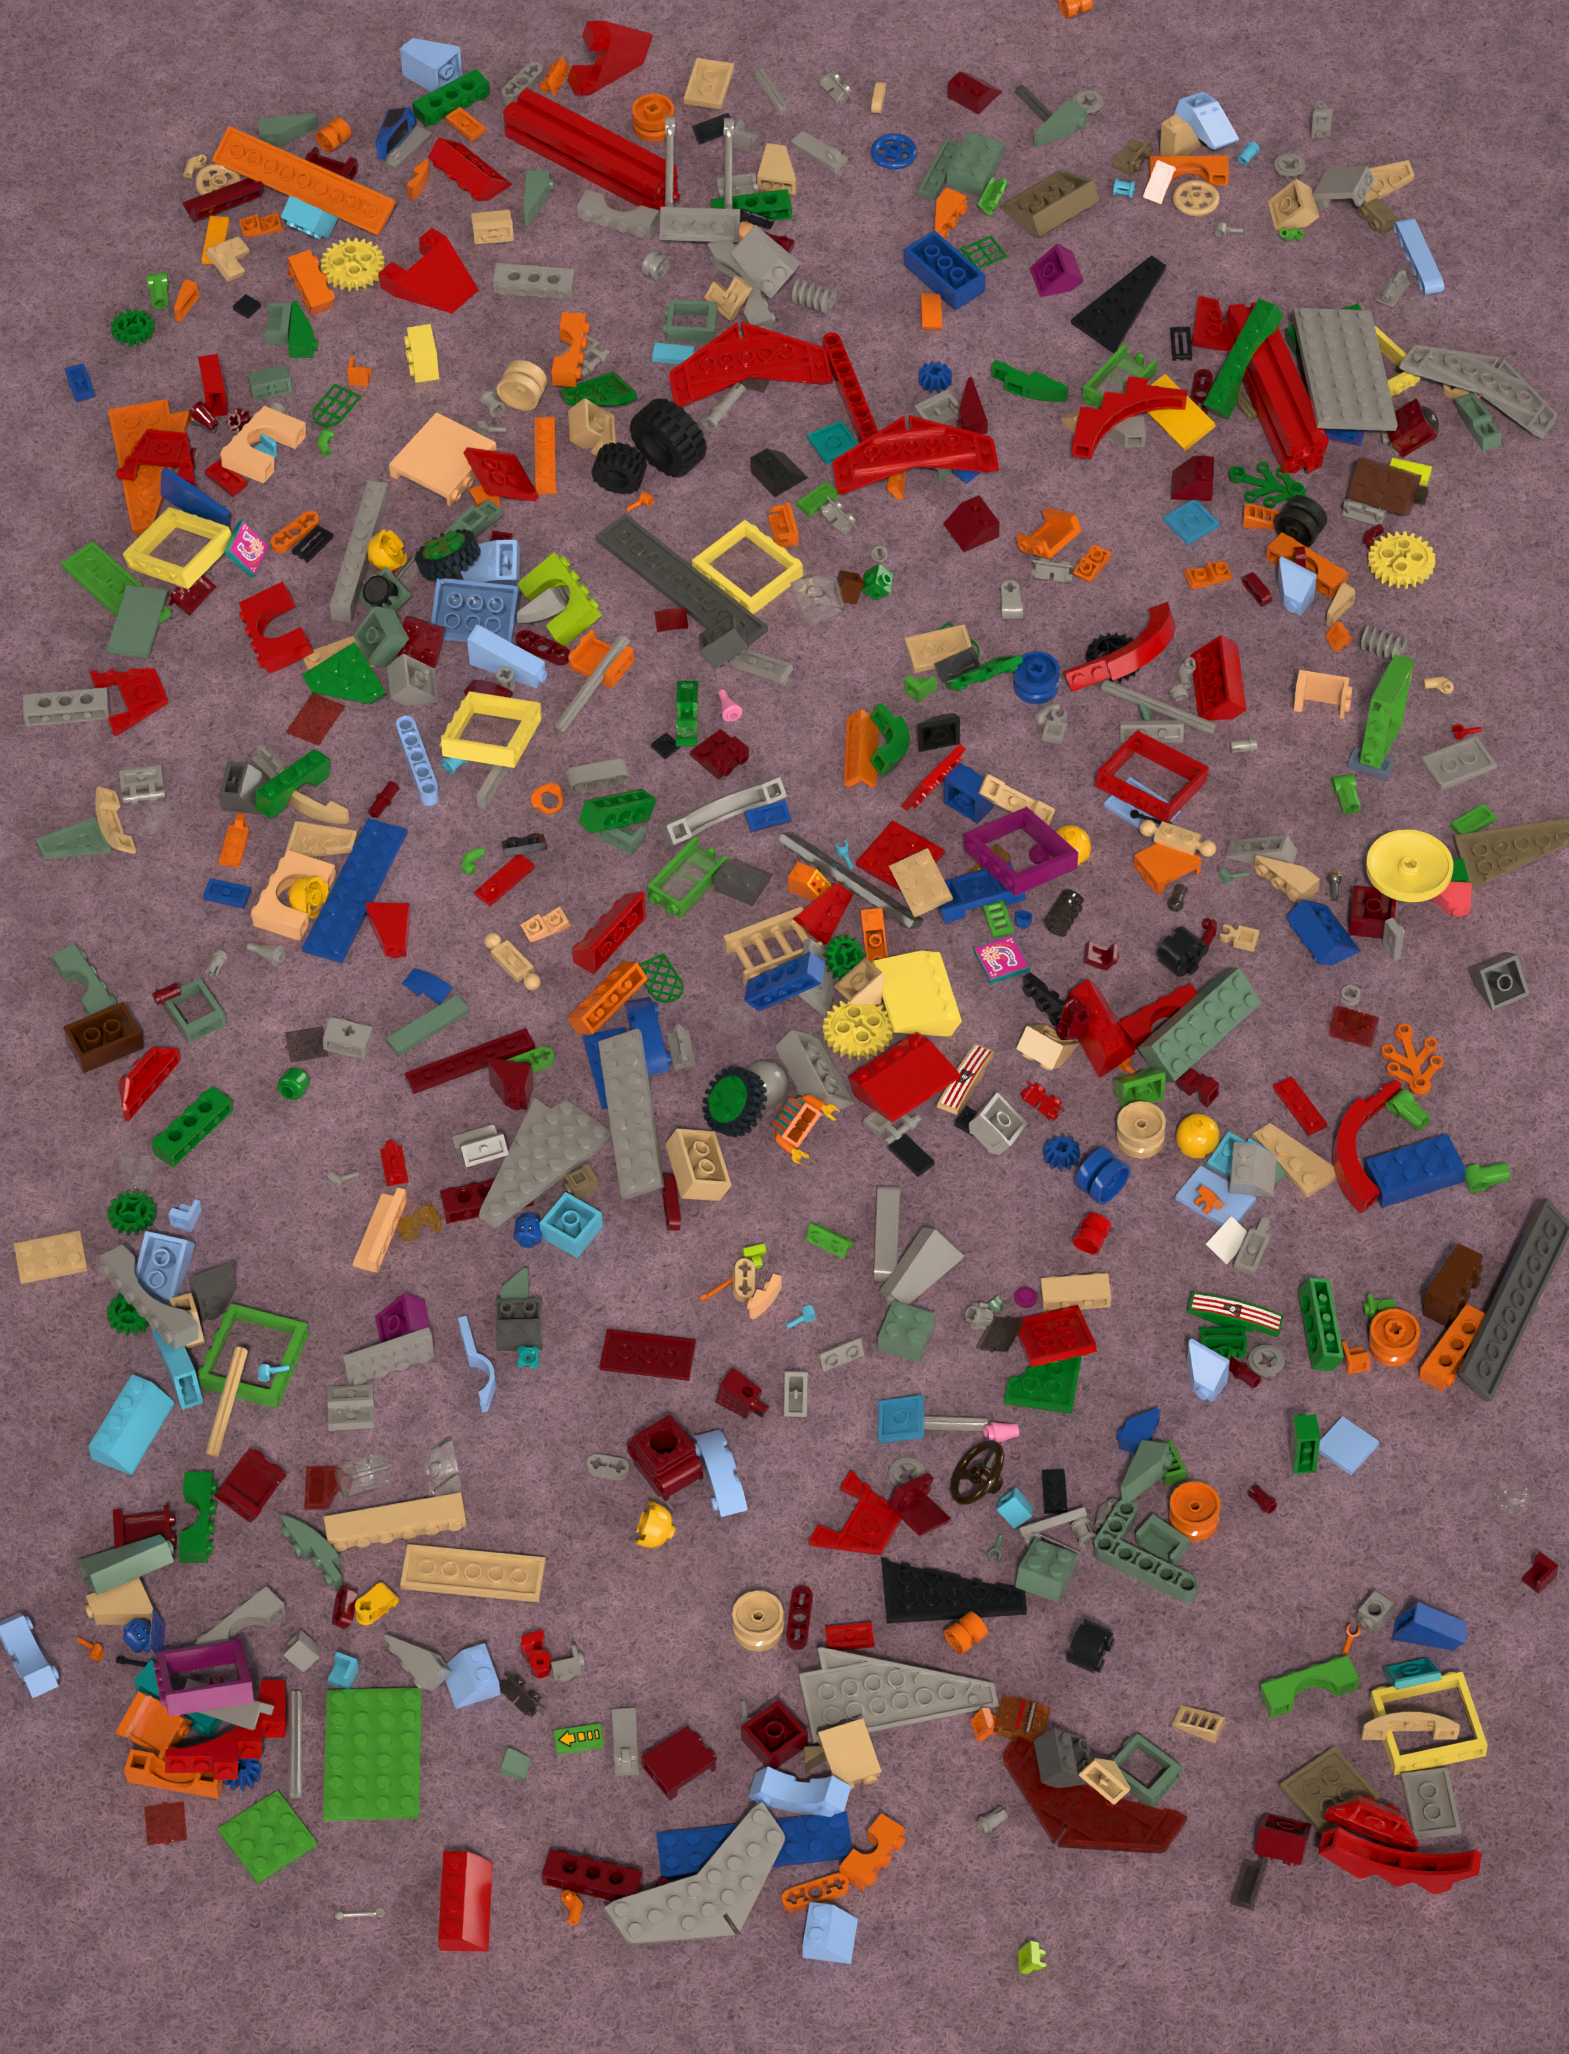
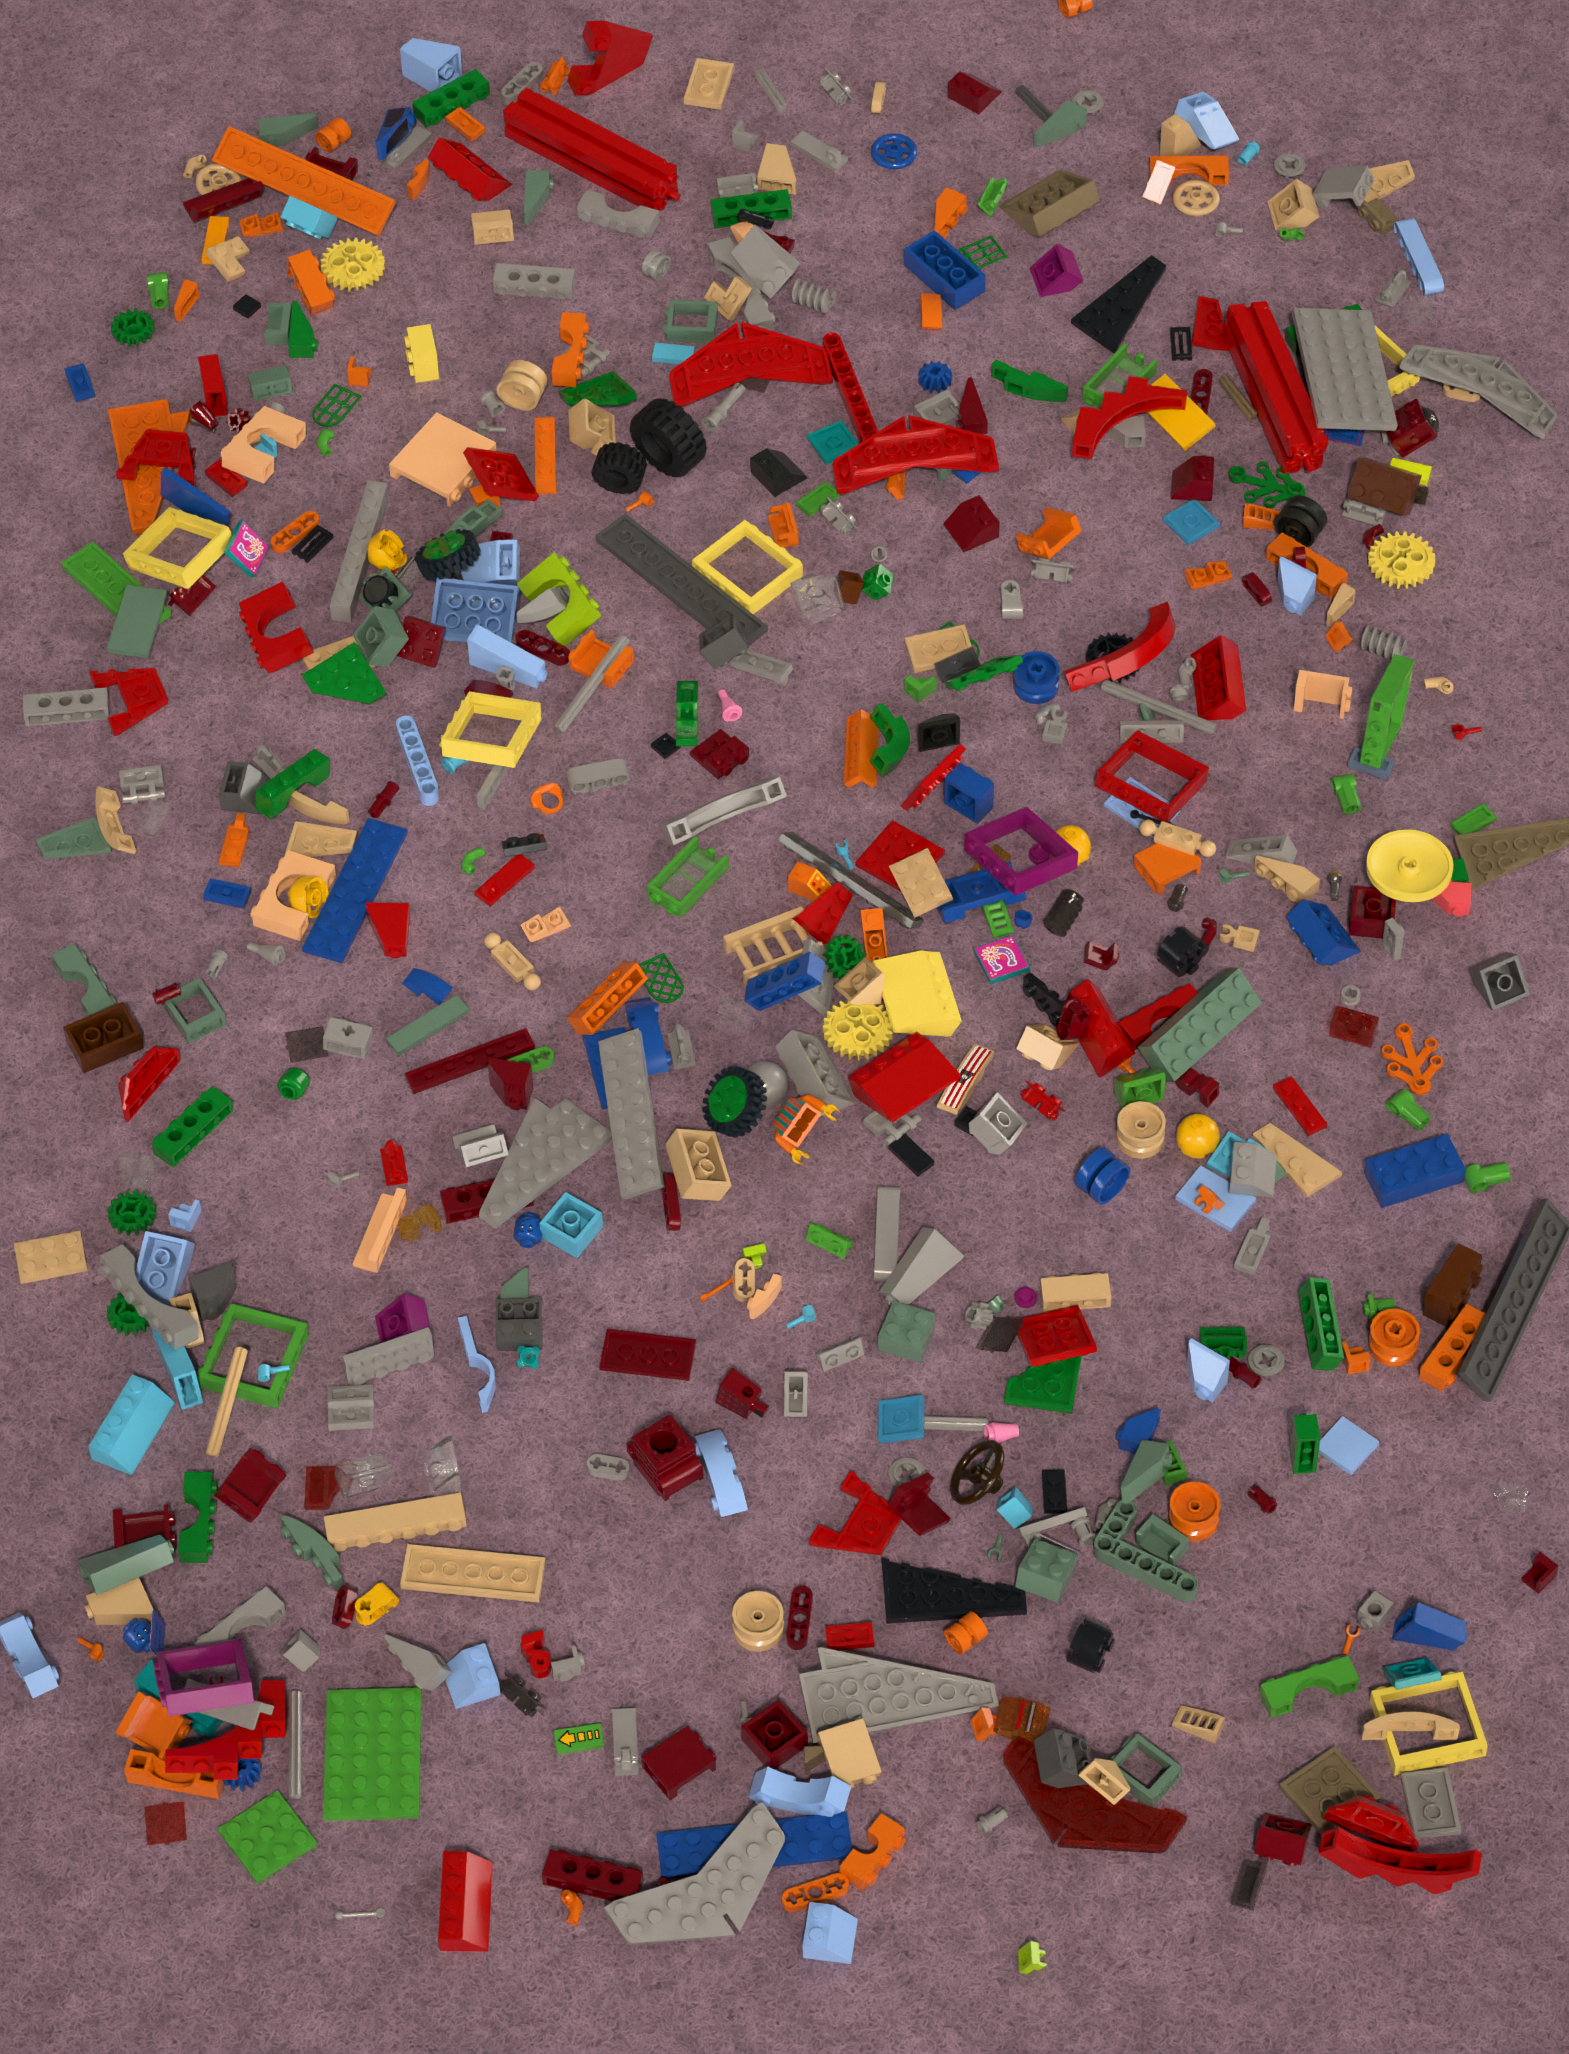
black hinge [116,1656,148,1667] -> none
clear red piece [286,693,345,746] -> none
medium azure panel [327,1652,359,1689] -> none
red wedge [379,228,479,314] -> none
light grey slope [387,654,439,706] -> none
sand green slope [501,1748,531,1780] -> none
dark tan window [563,1163,599,1199] -> none
red slope [572,892,646,975] -> none
green brick [578,789,657,833] -> none
sand green panel [596,826,646,855] -> none
orange wheel [632,94,674,142] -> none
yellow cylinder [634,1501,675,1549] -> none
dark red panel [654,608,688,632] -> none
light grey piece [659,116,740,242] -> none
black plate [692,113,730,144] -> none
dark grey slope [714,859,773,906] -> none
blue plate [744,800,792,833] -> none
sand green tile [917,139,961,201] -> none
sand green brick [947,132,1004,197] -> none
tan slope [978,774,1056,826] -> none
blue gear [1043,1133,1081,1172] -> none
orange slope [1072,544,1112,583] -> none
red wheel [1073,1212,1111,1255] -> none
dark tan bracket [1112,138,1153,176] -> none
medium azure bush [1113,178,1136,199] -> none
slope [1187,1292,1284,1337] -> none
green arch [1203,298,1284,420] -> none
white sticker [1206,1216,1248,1264] -> none
light grey pin [1230,736,1257,754] -> none
light grey hinge [1311,101,1333,138] -> none
red arch [1333,1079,1402,1214] -> none
light grey tile [1420,735,1497,791] -> none
sand green slope [1455,392,1501,451] -> none

